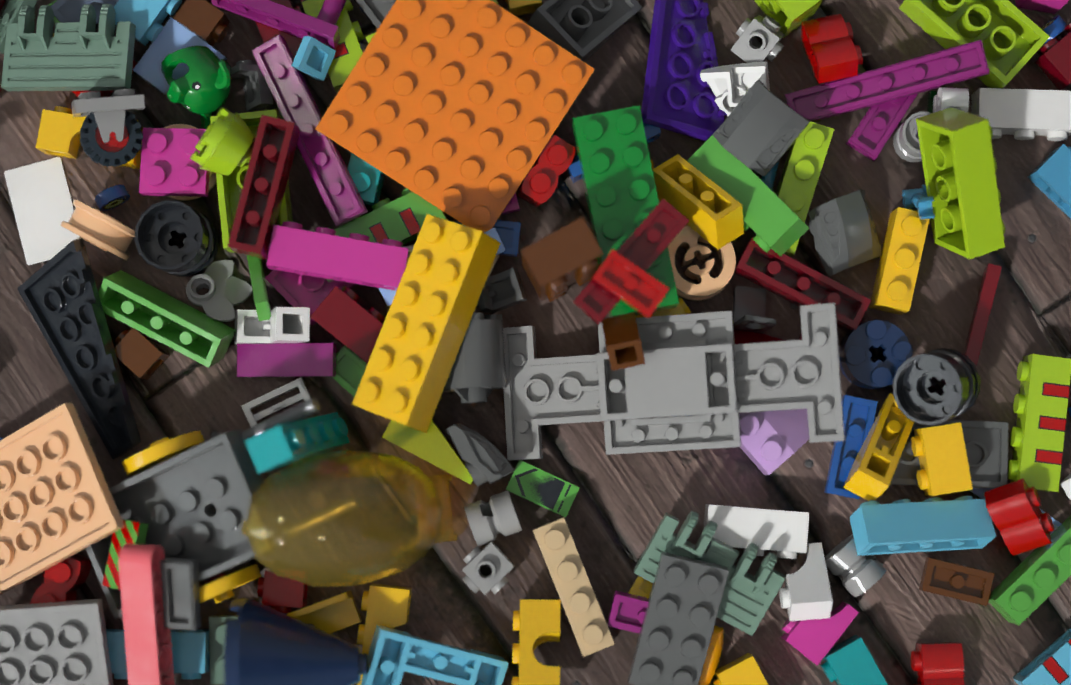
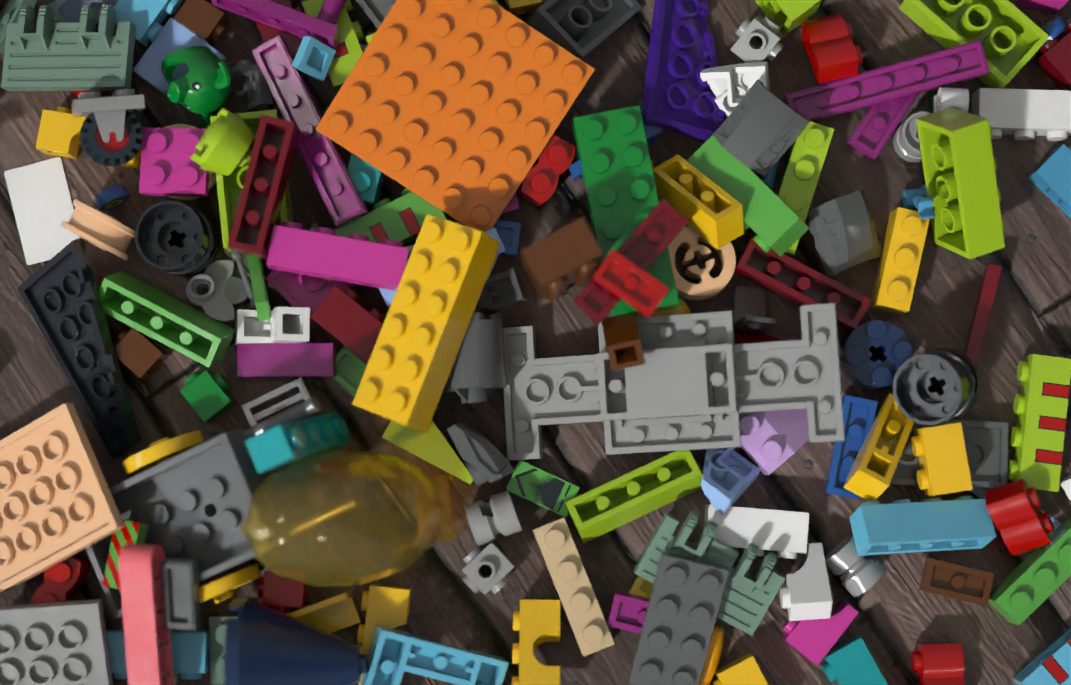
none -> green brick [180,370,236,423]
none -> dark grey hinge [230,250,256,310]
none -> lime brick [565,450,702,544]
none -> light blue slope [701,447,761,515]

